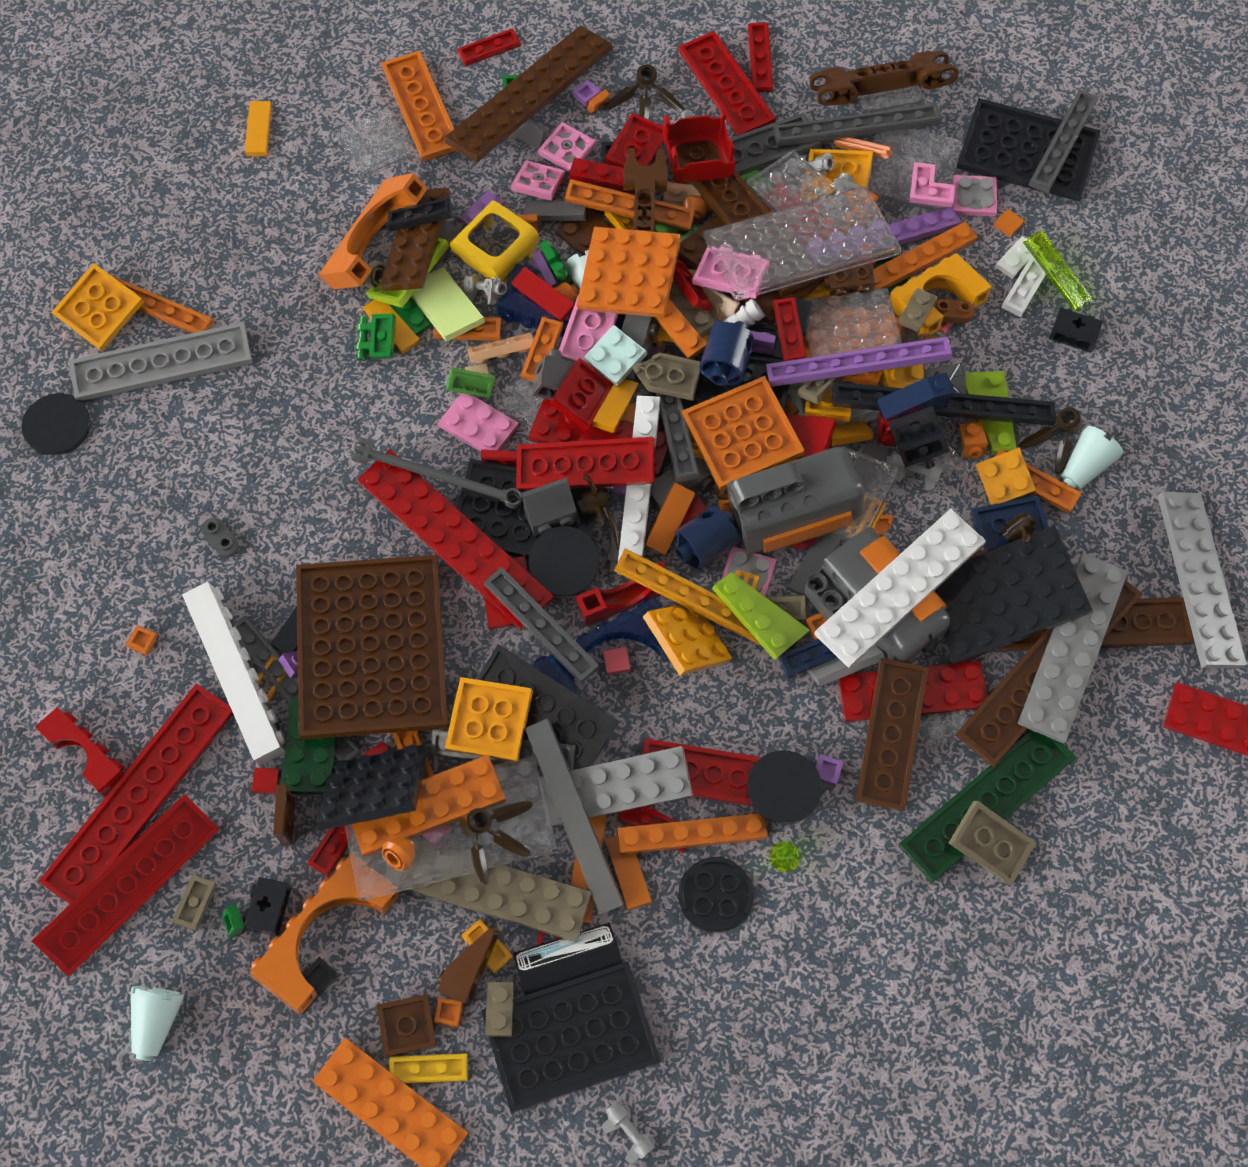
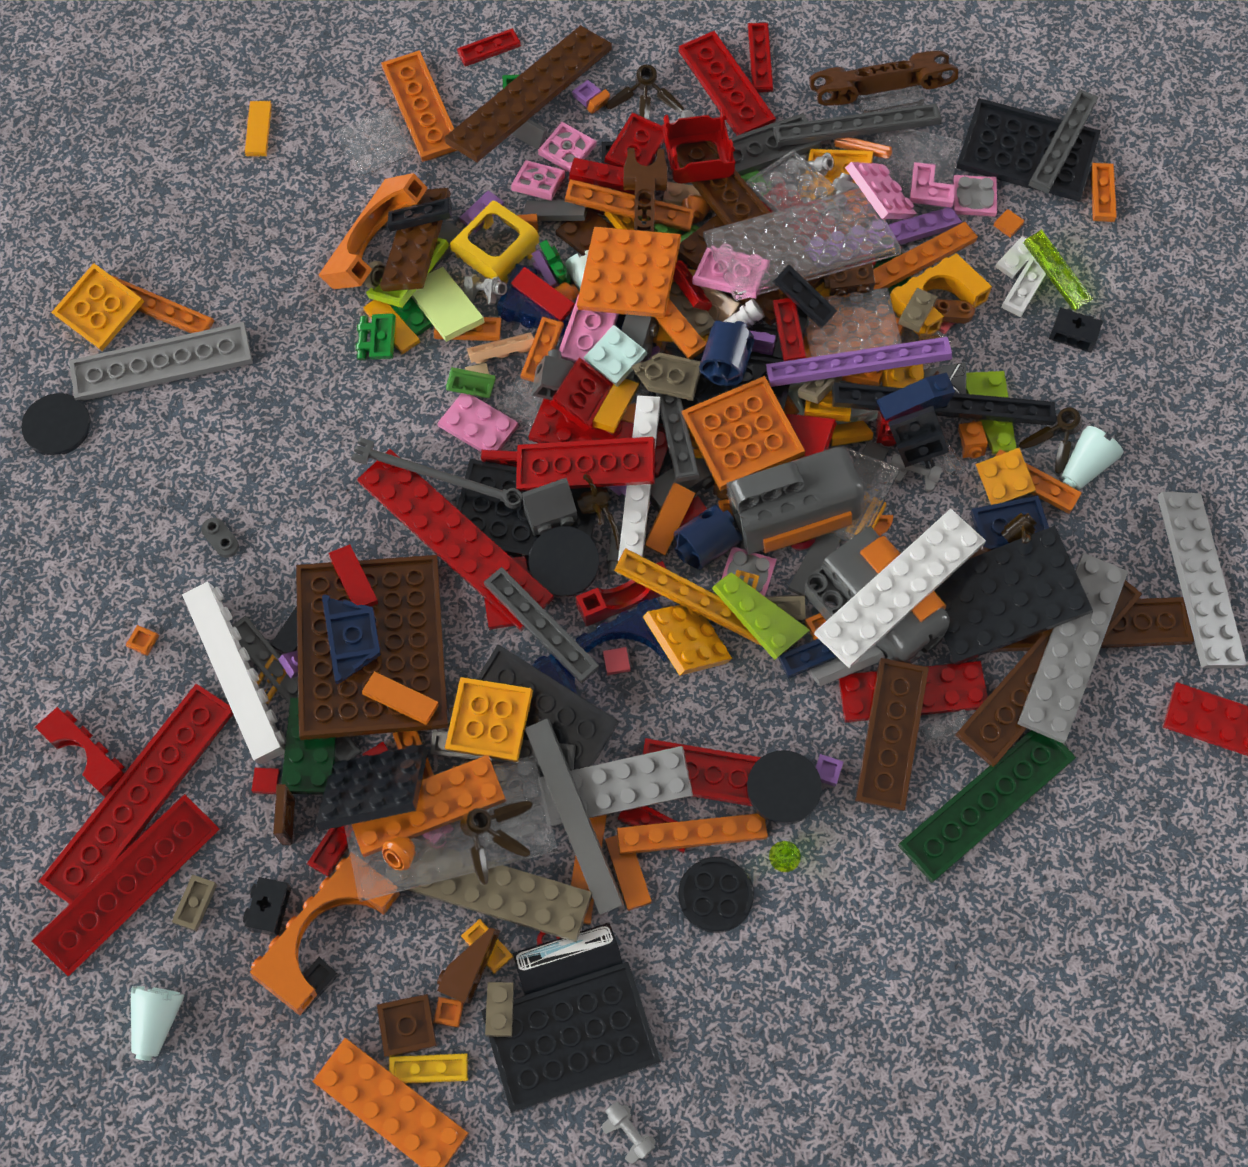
green tile [222,904,244,938] -> none
dark tan plate [949,801,1037,885] -> none
none -> dark blue wing [322,595,381,684]
none -> red tile [328,544,378,607]
none -> orange tile [362,671,439,725]
none -> black tile [772,264,837,328]
none -> bright pink plate [846,162,917,219]
none -> orange plate [1090,163,1117,222]

